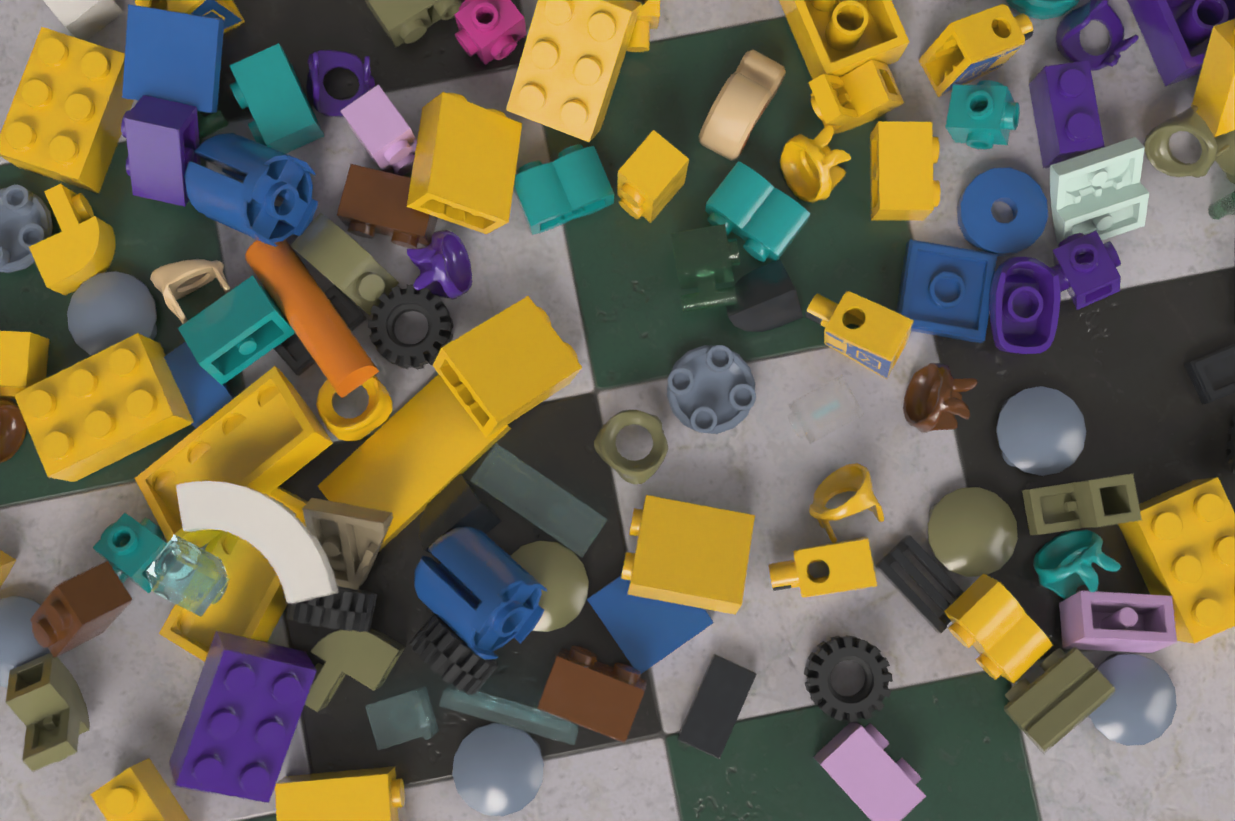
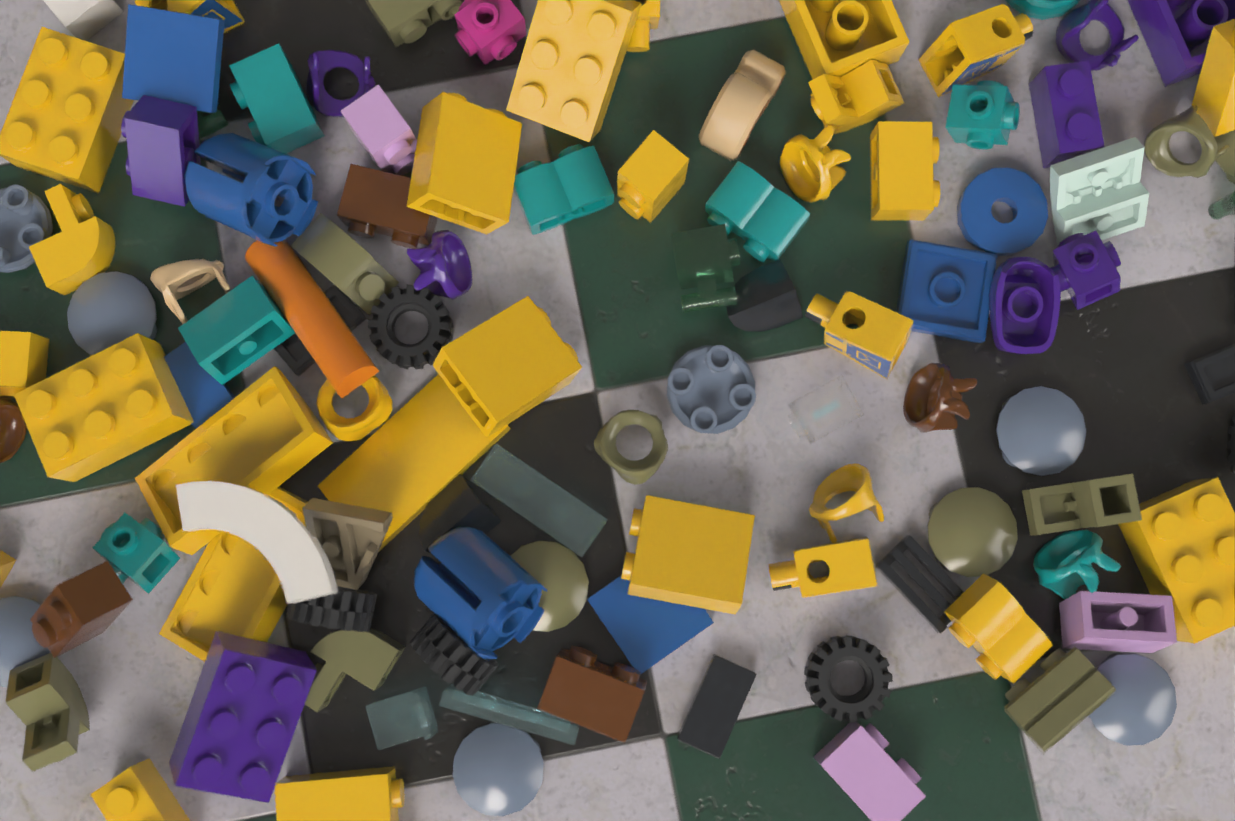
clear light blue brick [146,534,230,616] -> none

